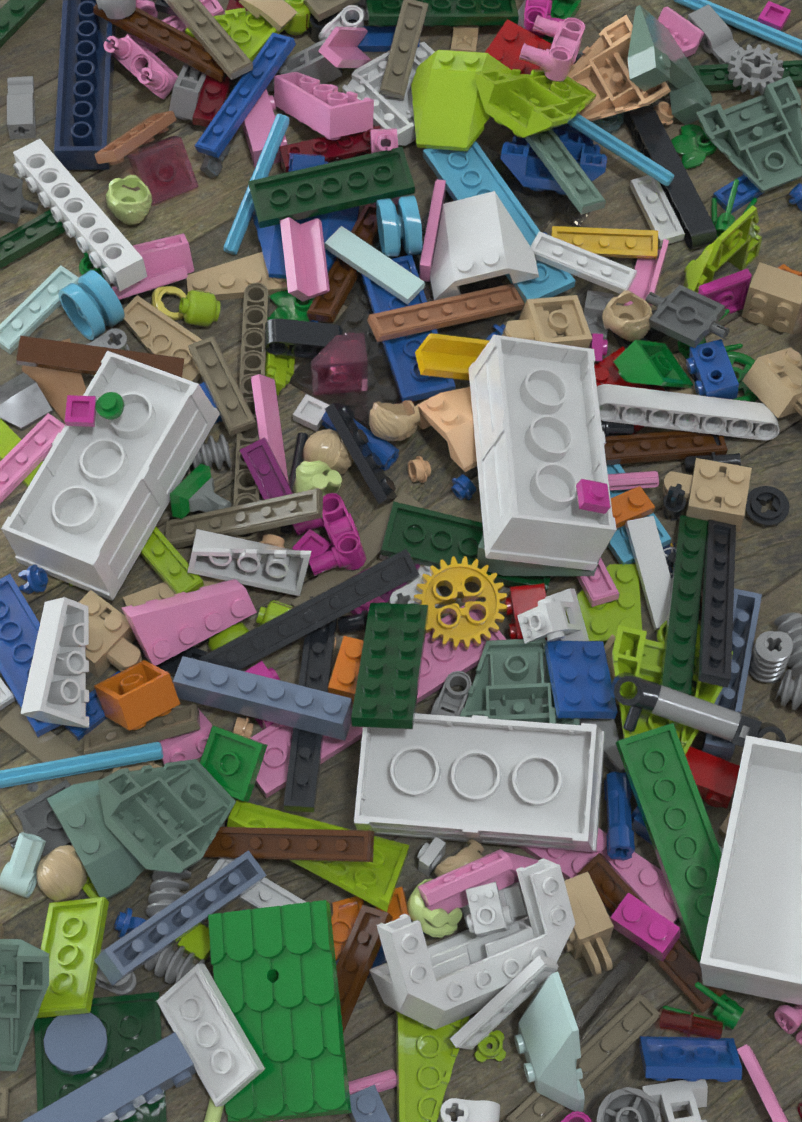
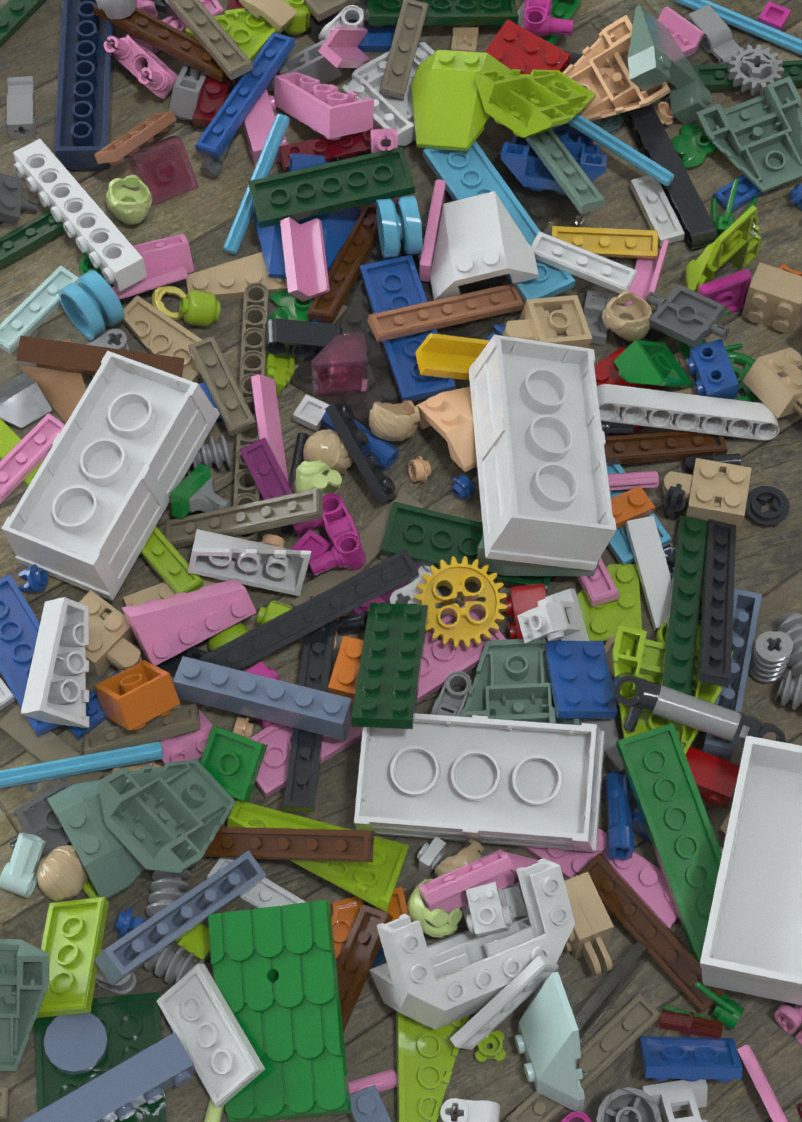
dark pink plate [65,395,97,427] -> none
green plate [96,392,124,420] -> none
light aqua tile [324,226,425,305] -> none
bright pink piece [519,15,585,81] -> none
dark pink plate [576,479,611,514] -> none
dark pink plate [589,333,608,361] -> none
dark pink brick [610,893,680,962] -> none

